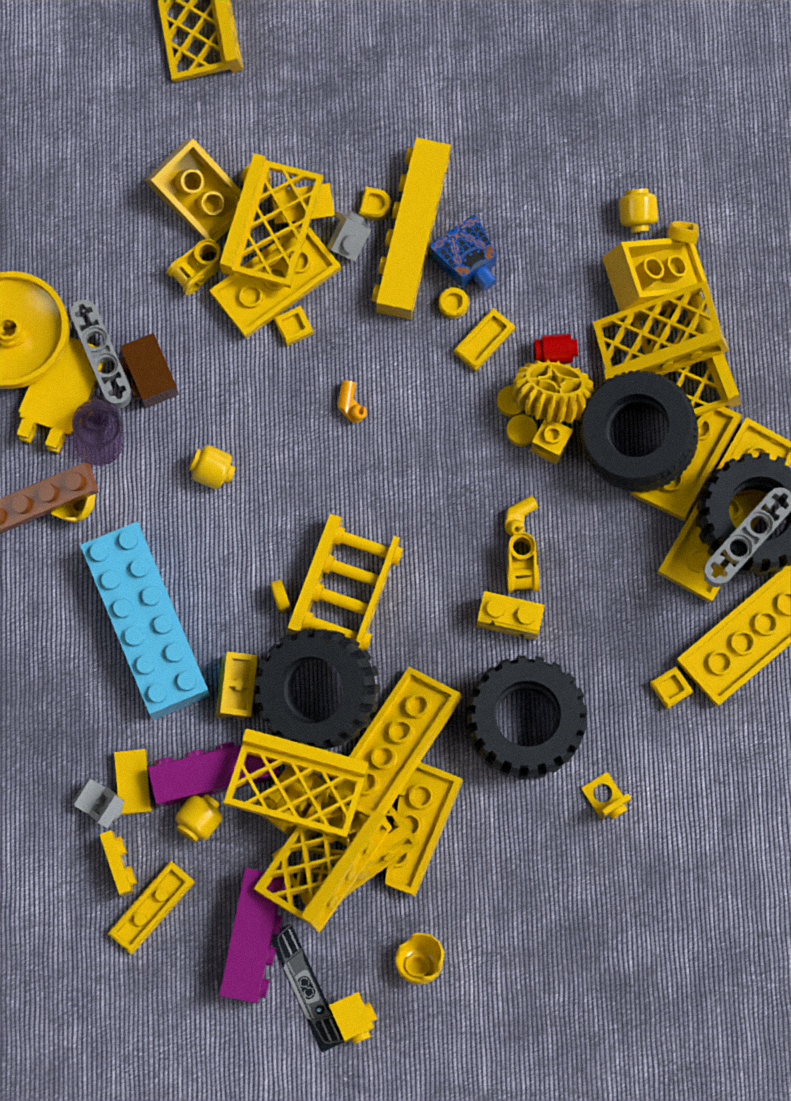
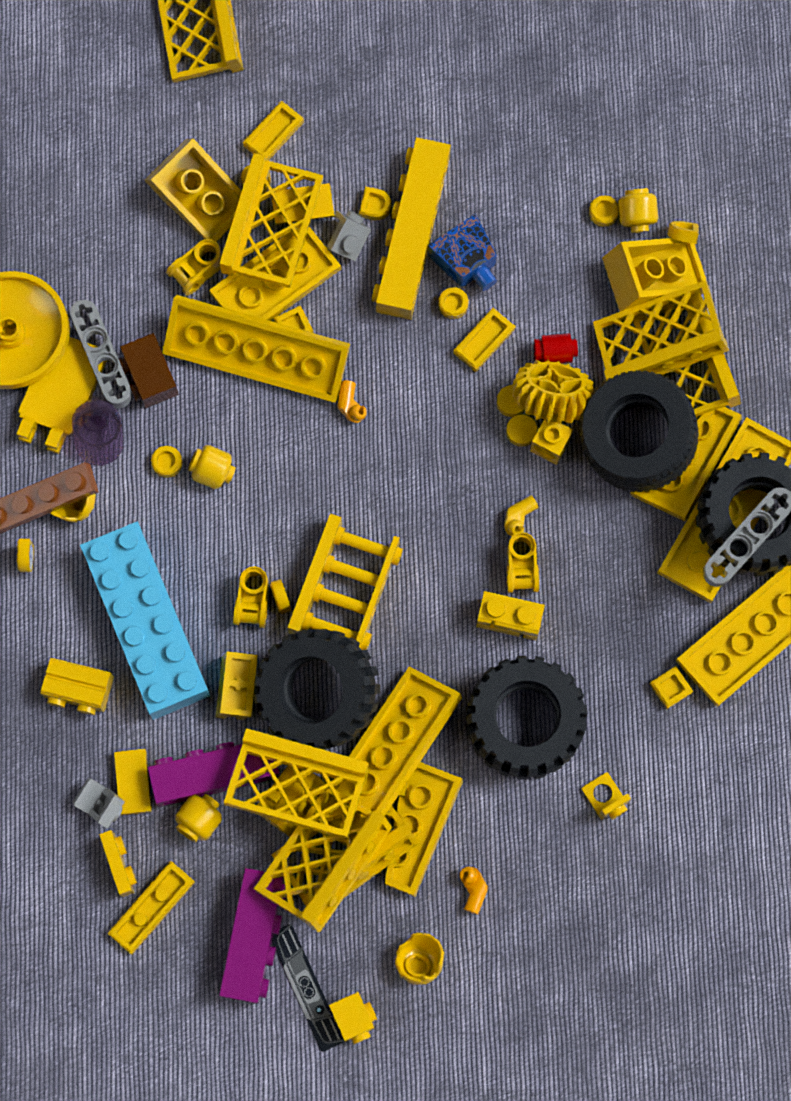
none -> yellow tile [17,538,34,572]
none -> yellow brick [41,658,114,716]
none -> yellow tile [151,446,183,478]
none -> yellow plate [162,295,351,403]
none -> yellow piece [233,566,269,628]
none -> yellow tile [243,101,304,161]
none -> light orange arm [459,866,488,915]
none -> yellow tile [589,195,619,227]

